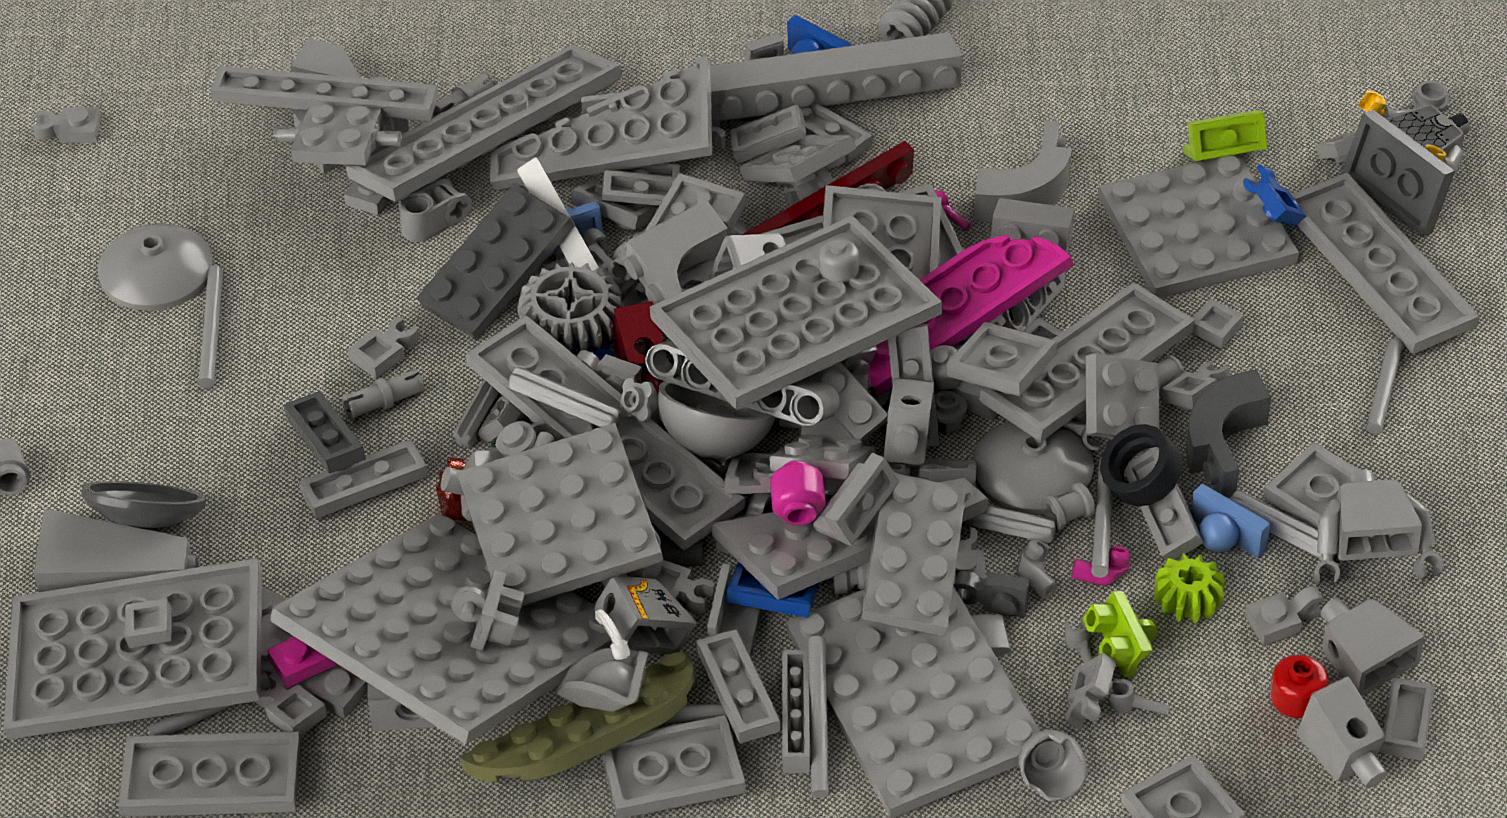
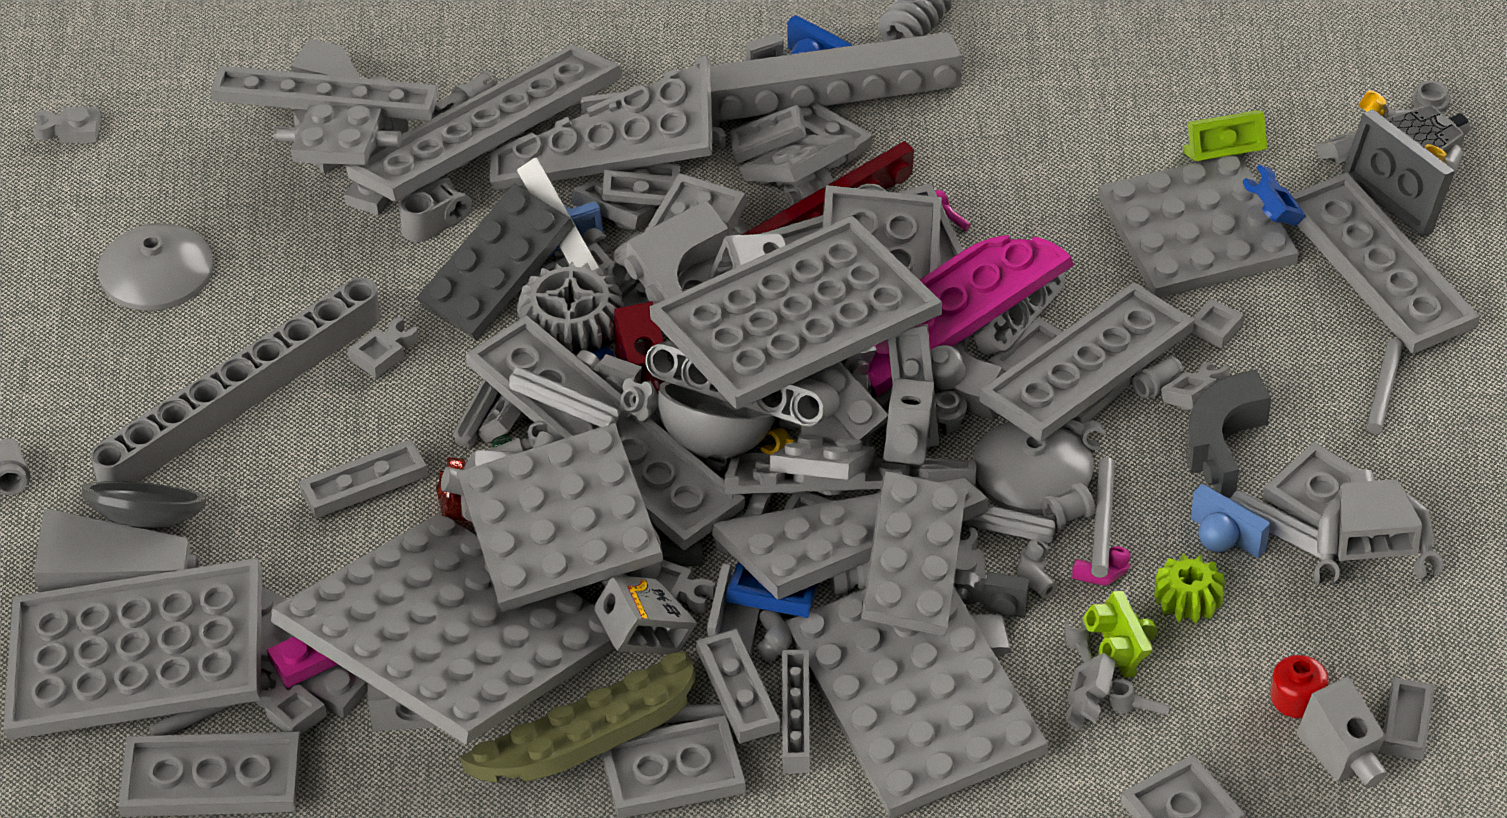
light grey plate [125,598,172,648] -> none
light grey bar [198,265,224,388] -> none
dark grey plate [283,391,366,474] -> none
light grey pin [342,369,425,419] -> none
light grey hips [451,570,525,651] -> none
light grey plate [496,421,536,457] -> none
light grey hat [555,609,649,712] -> none
dark pink head [770,461,826,525] -> none
light grey bar [808,636,829,798] -> none
light grey panel [813,453,899,546] -> none
light grey piece [819,239,859,283] -> none
light grey plate [947,322,1057,396] -> none
light grey arch [974,120,1072,222] -> none
light grey brick [991,198,1075,252] -> none
light grey hair [1018,730,1088,801] -> none
light grey plate [1086,353,1159,439] -> none
black tyre [1100,424,1183,507] -> none
light grey plate [1125,447,1204,561] -> none
light grey plate [1244,586,1323,646] -> none
light grey torso [1320,598,1425,697] -> none
none -> light grey beam [91,277,381,482]
none -> light grey arm [757,610,793,662]
none -> yellow hand [761,428,795,455]

